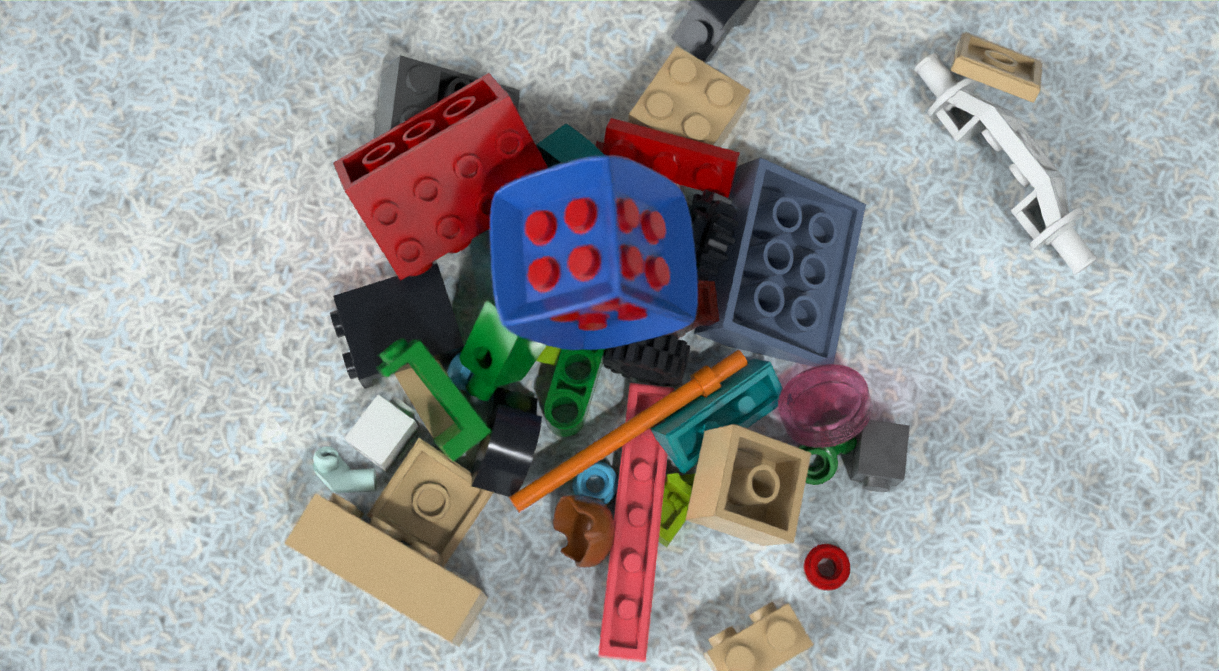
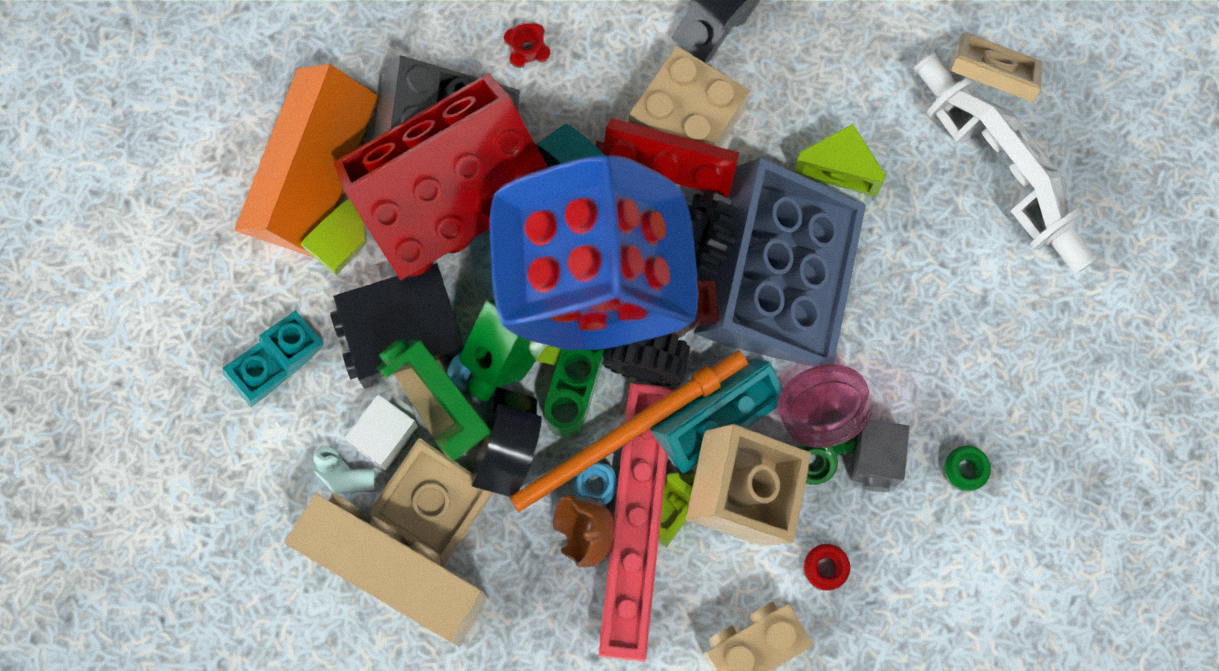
none -> teal slope [222,310,324,407]
none -> orange slope [235,64,379,258]
none -> lime slope [301,199,367,276]
none -> red plate [504,23,551,68]
none -> lime slope [793,124,886,197]
none -> green plate [944,446,991,492]

